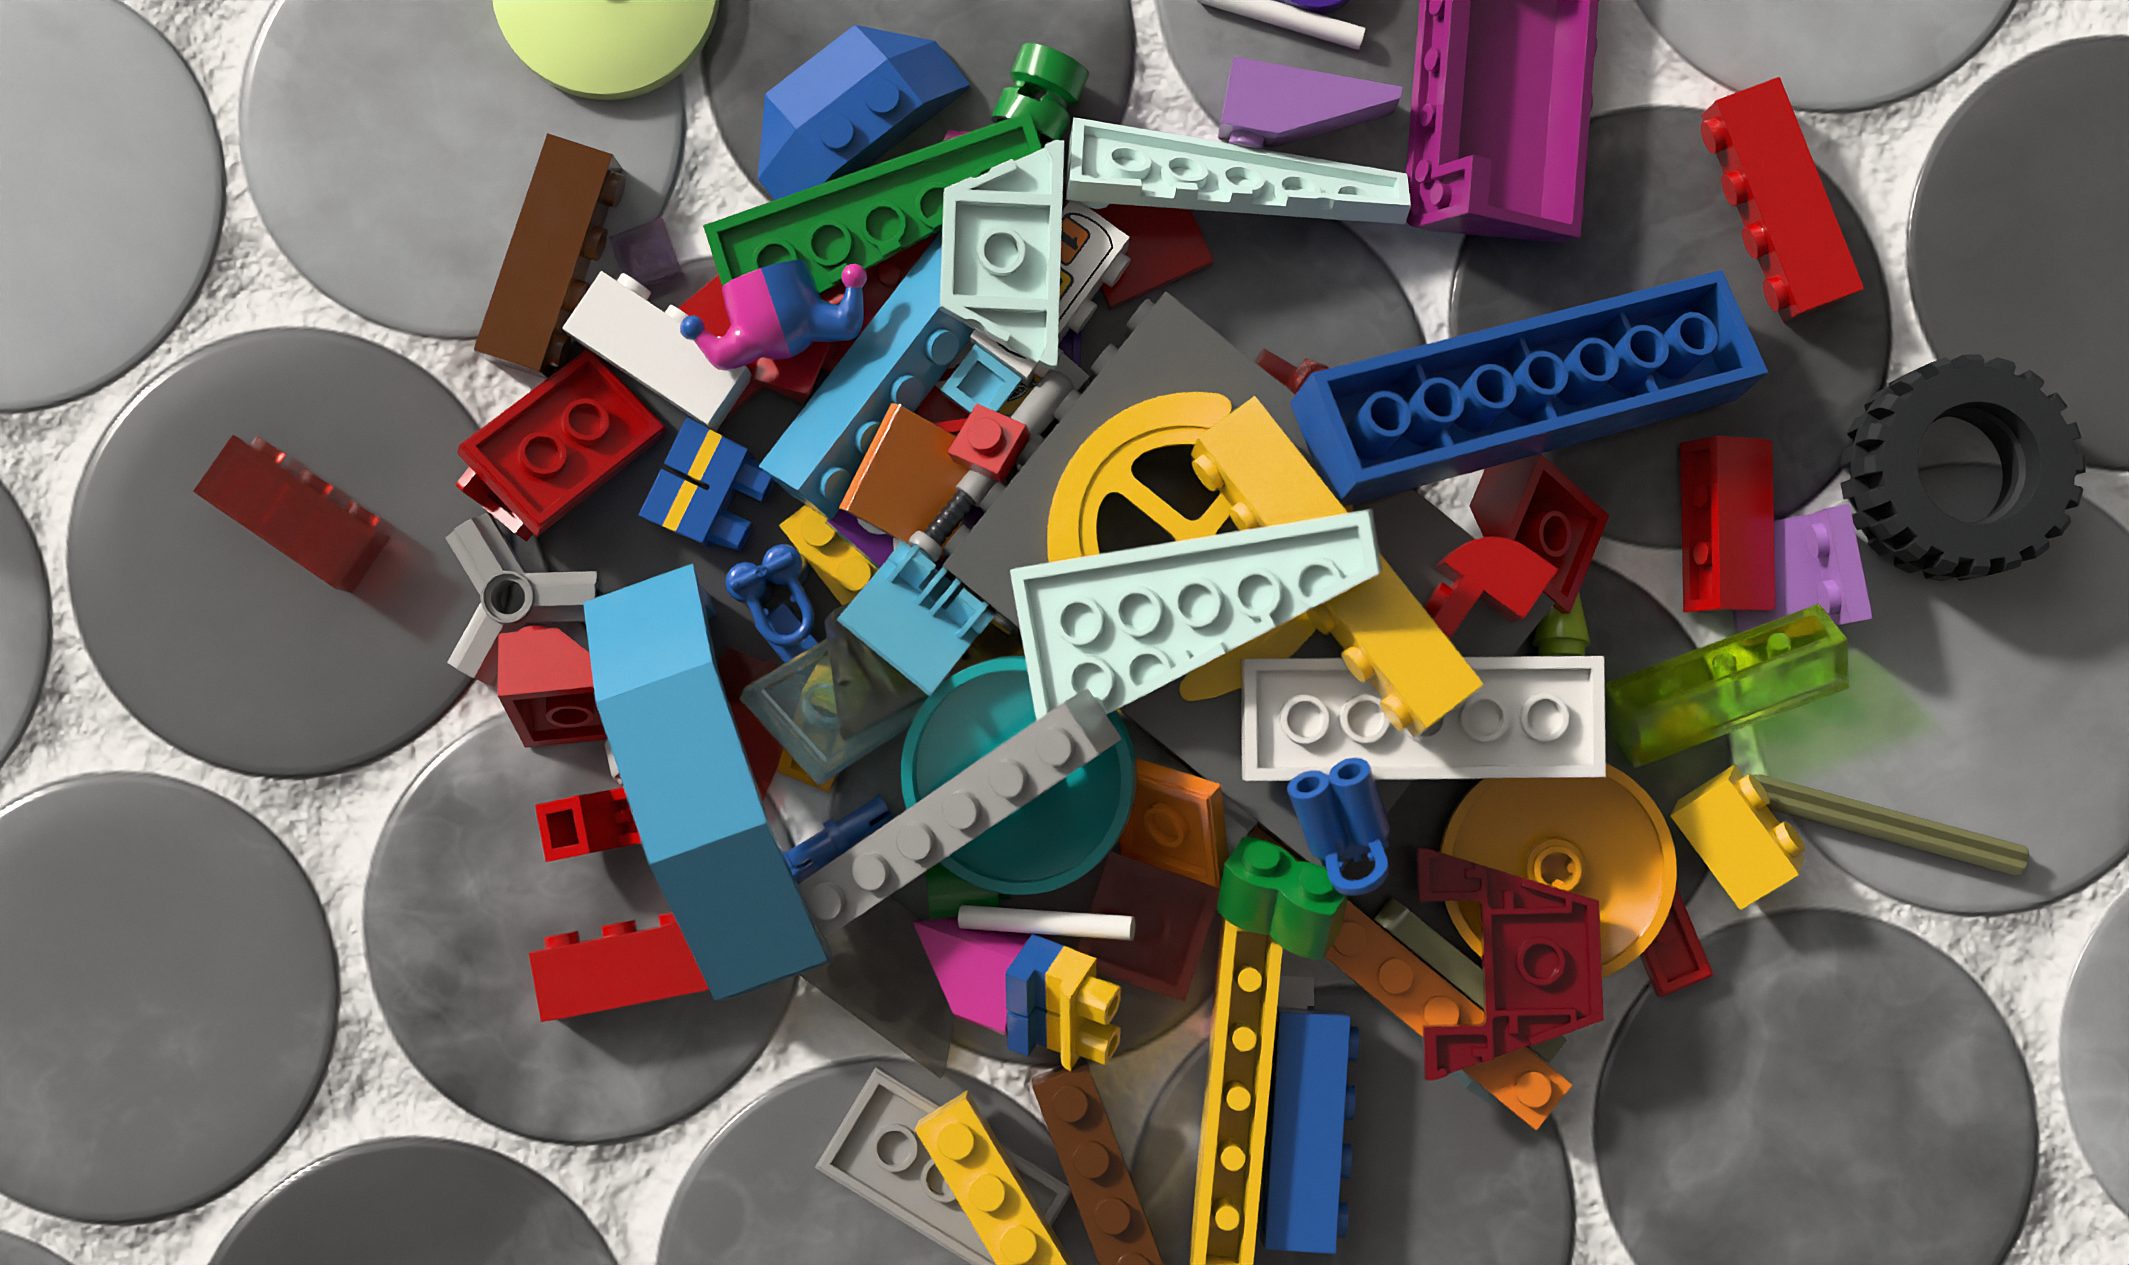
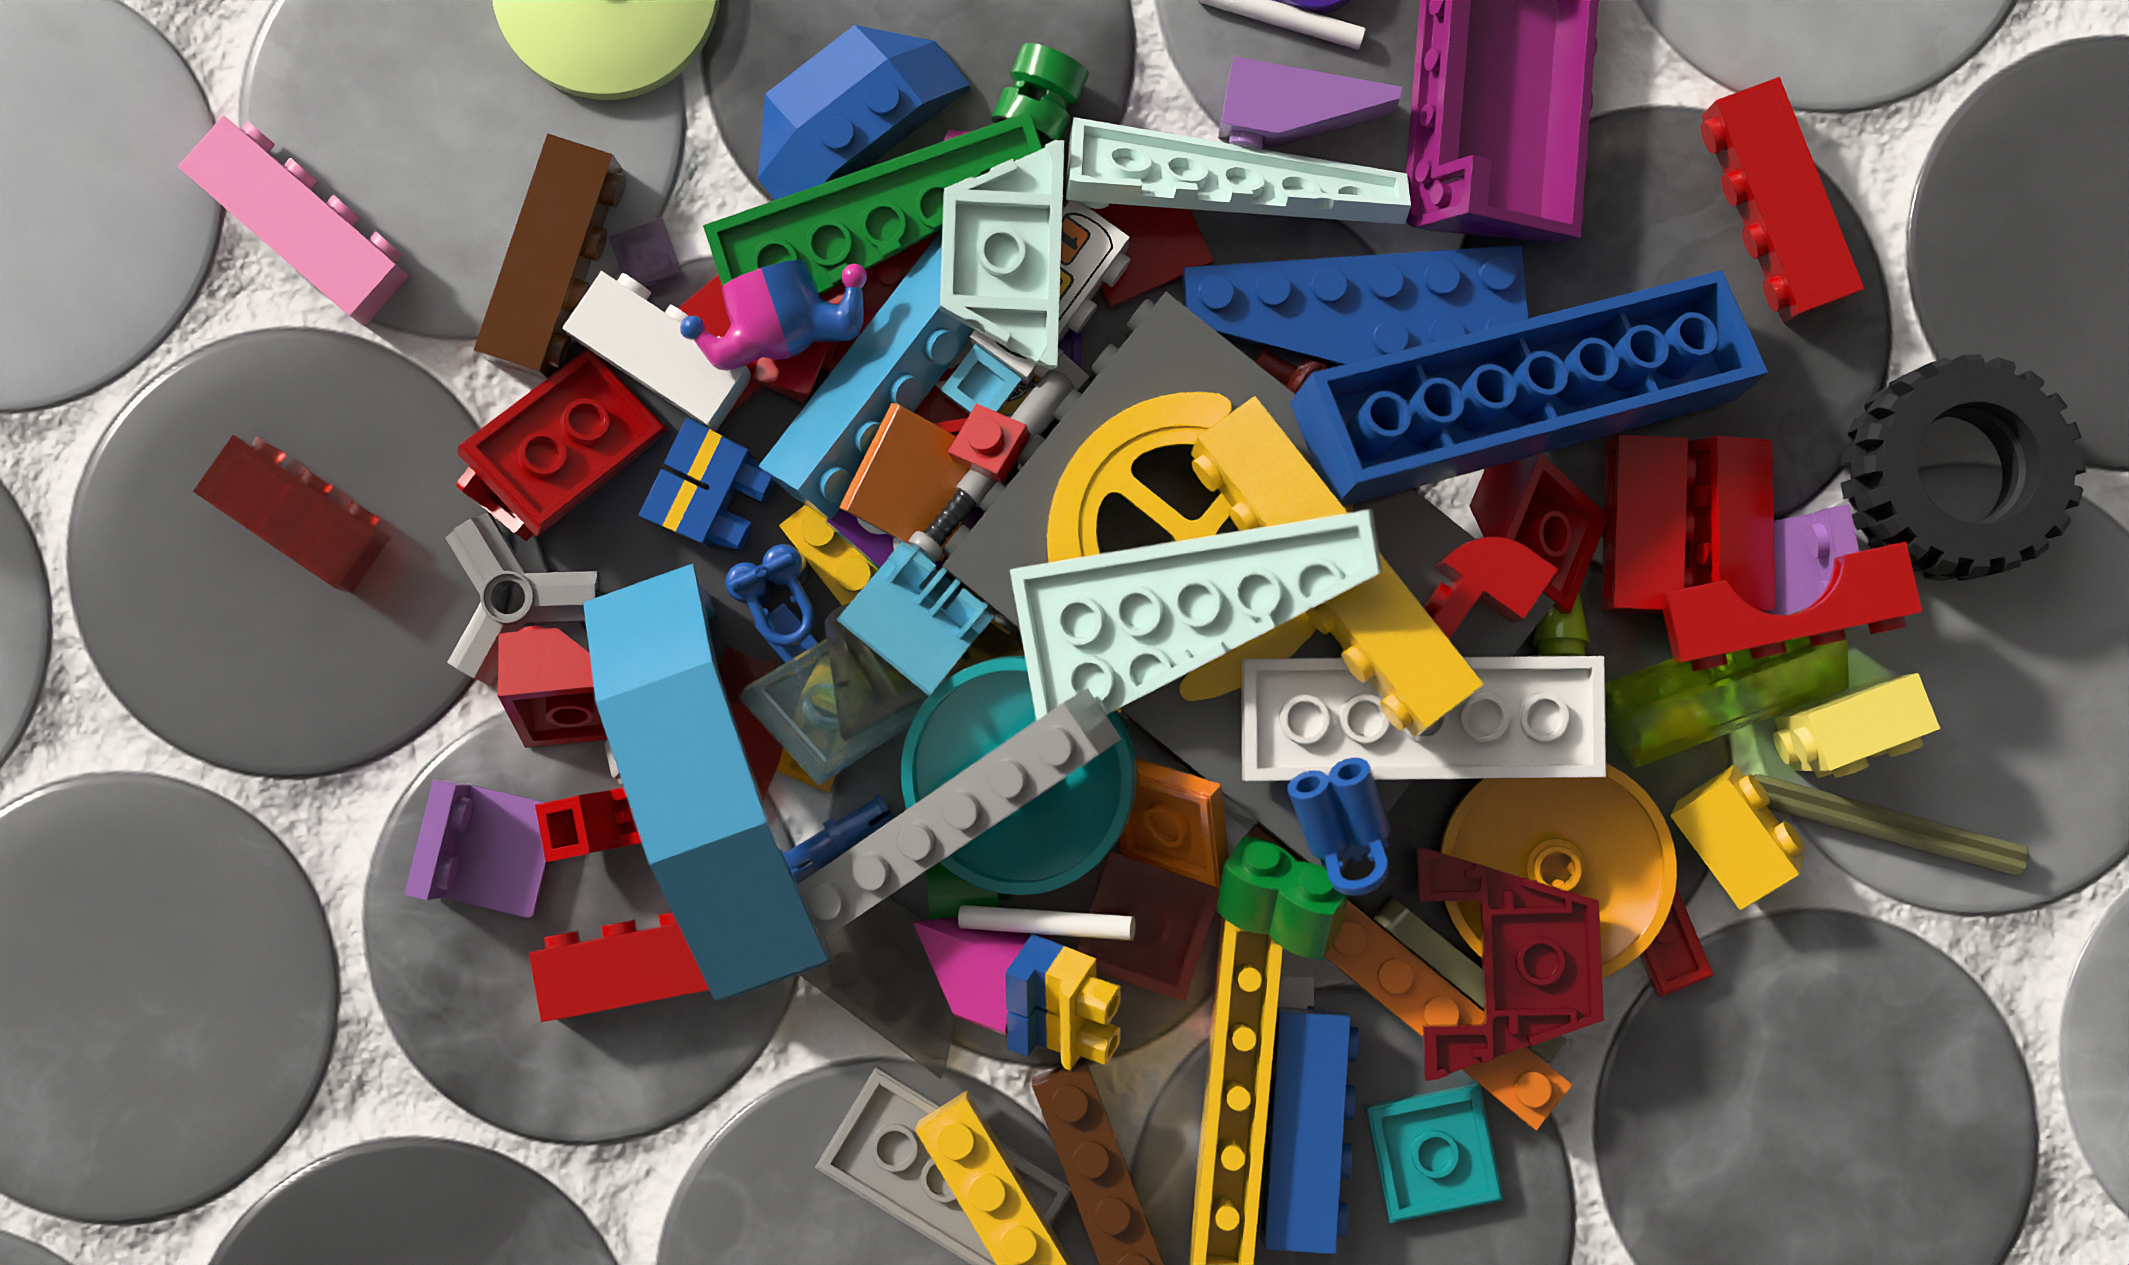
none -> bright pink brick [177,115,410,326]
none -> medium lavender bracket [404,780,548,918]
none -> blue wing [1182,245,1528,366]
none -> teal tile [1365,1083,1504,1223]
none -> red brick [1601,435,1696,614]
none -> red arch [1660,542,1922,672]
none -> light yellow brick [1773,673,1940,778]

